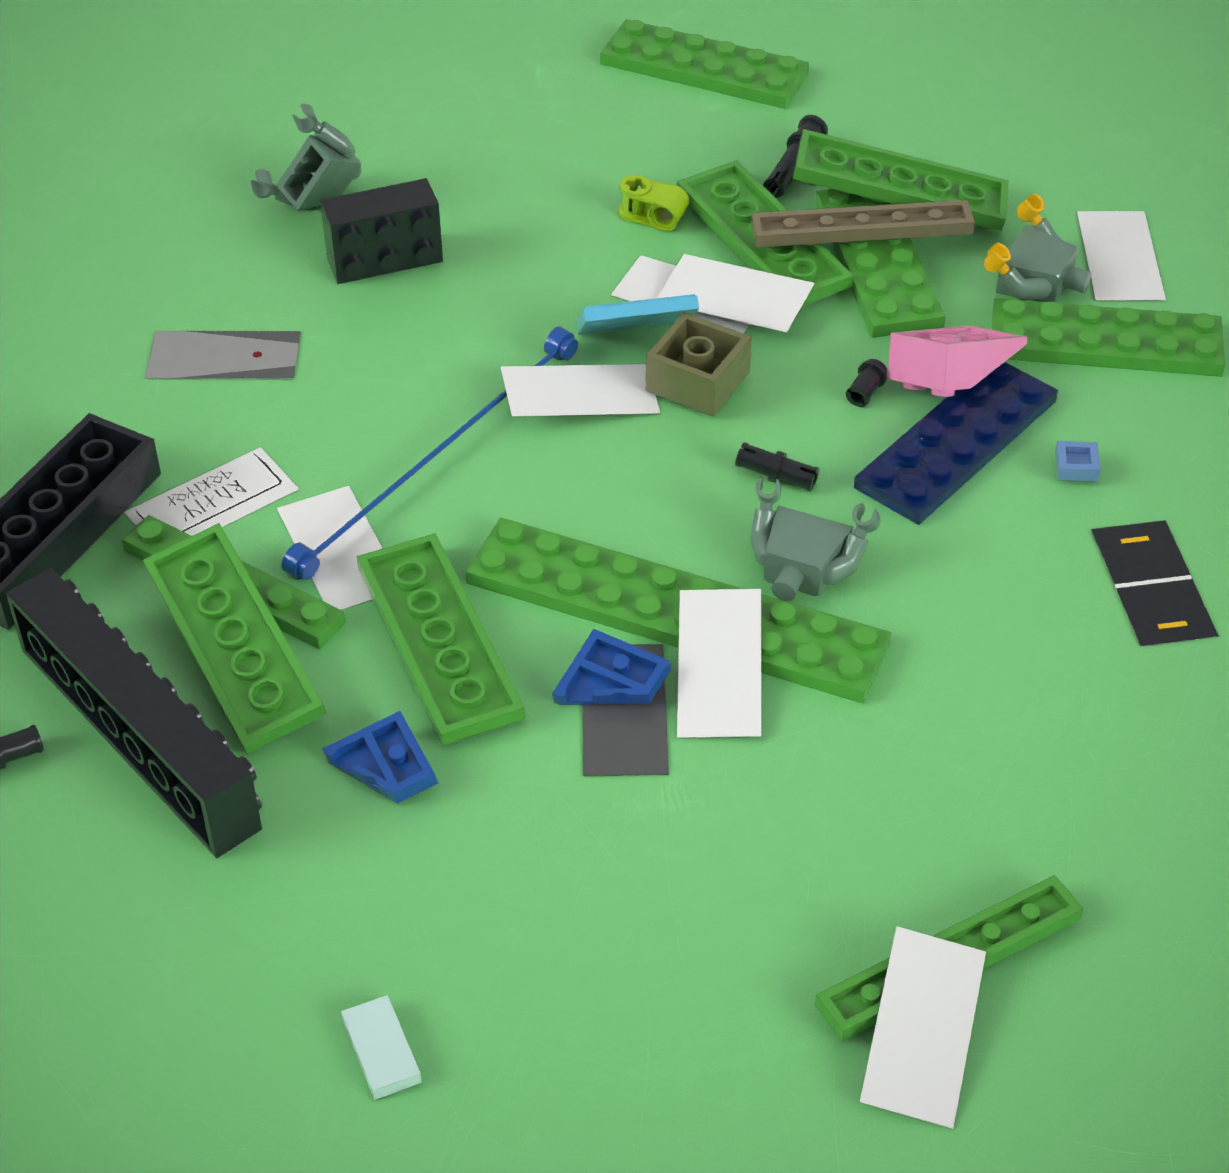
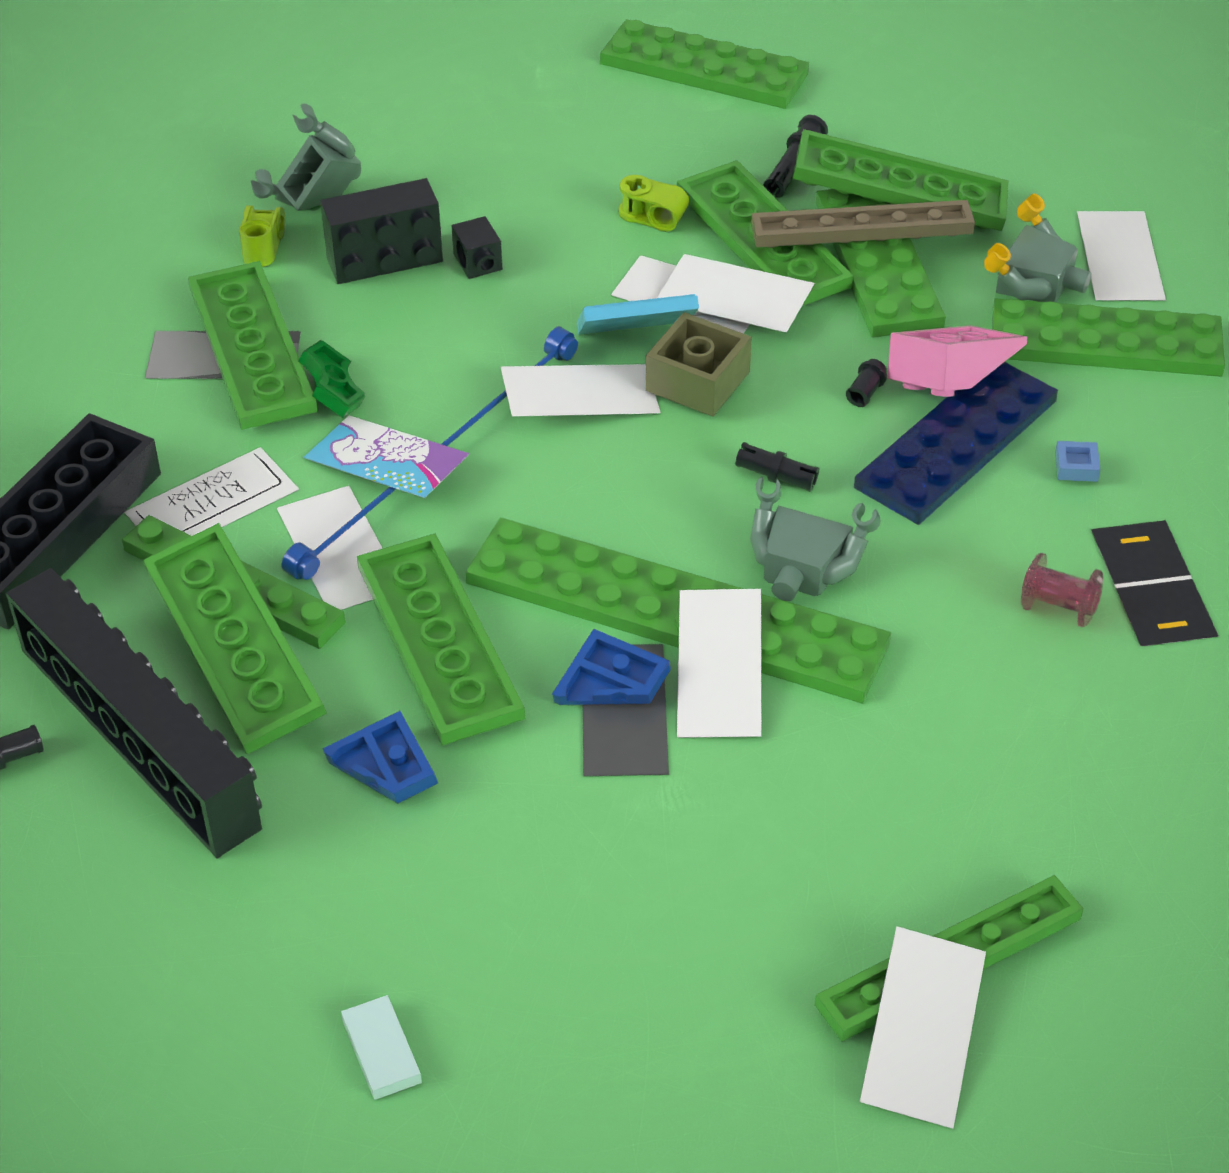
none -> bright green plate [188,261,318,430]
none -> lime piece [239,205,285,267]
none -> green tile [298,340,365,418]
none -> sticker [303,415,470,498]
none -> black brick [451,216,503,279]
none -> clear pink hose [1021,553,1103,627]

